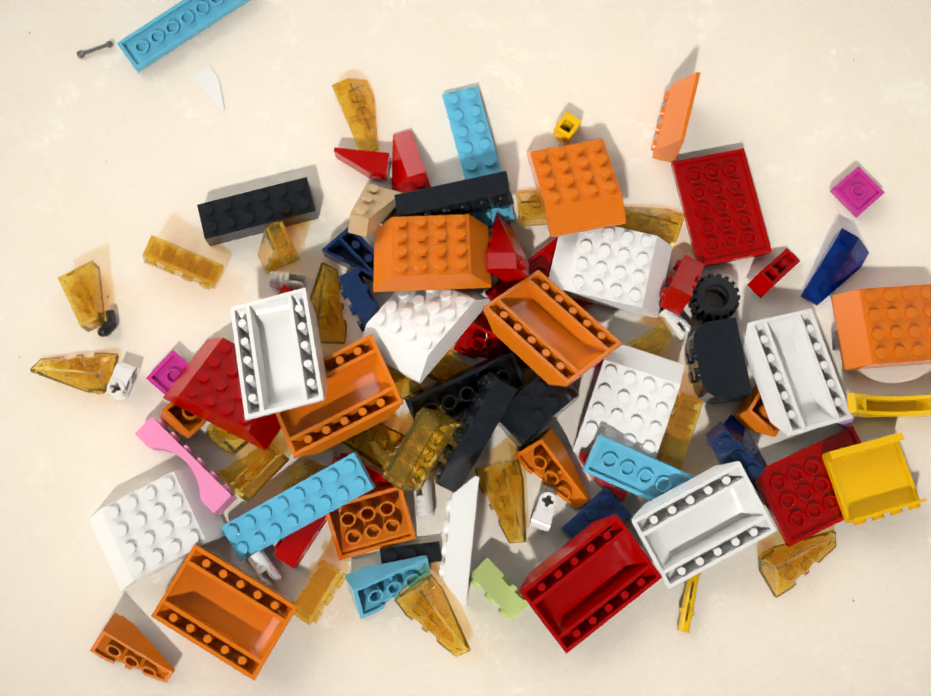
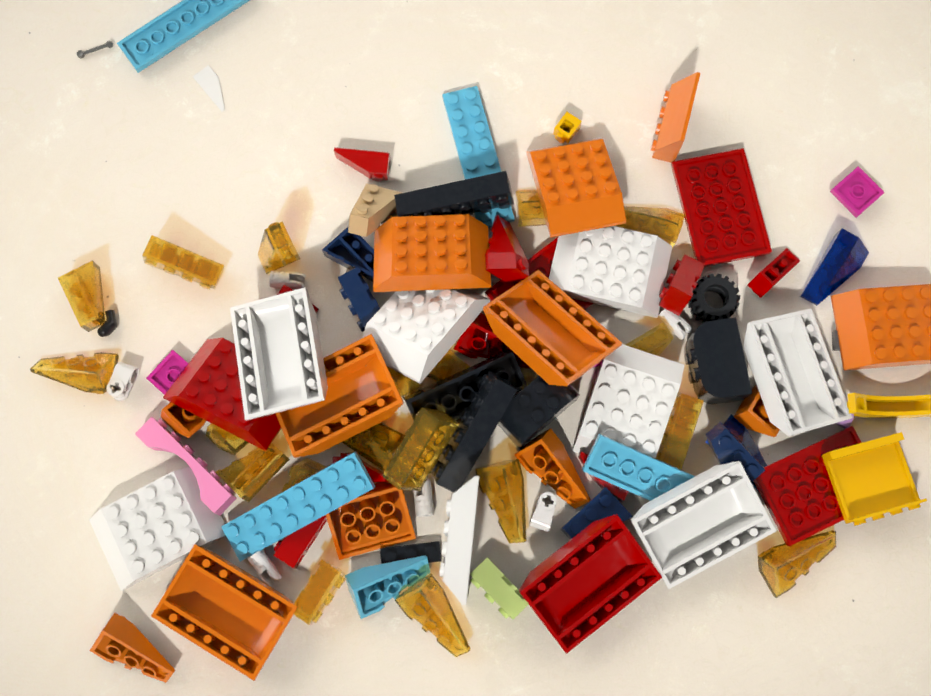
black brick [197,177,318,246] -> none
clear yellow wedge [310,262,347,344] -> none
clear yellow wedge [332,78,378,151] -> none
wedge [391,130,431,193] -> none
yellow pin [677,573,701,633] -> none

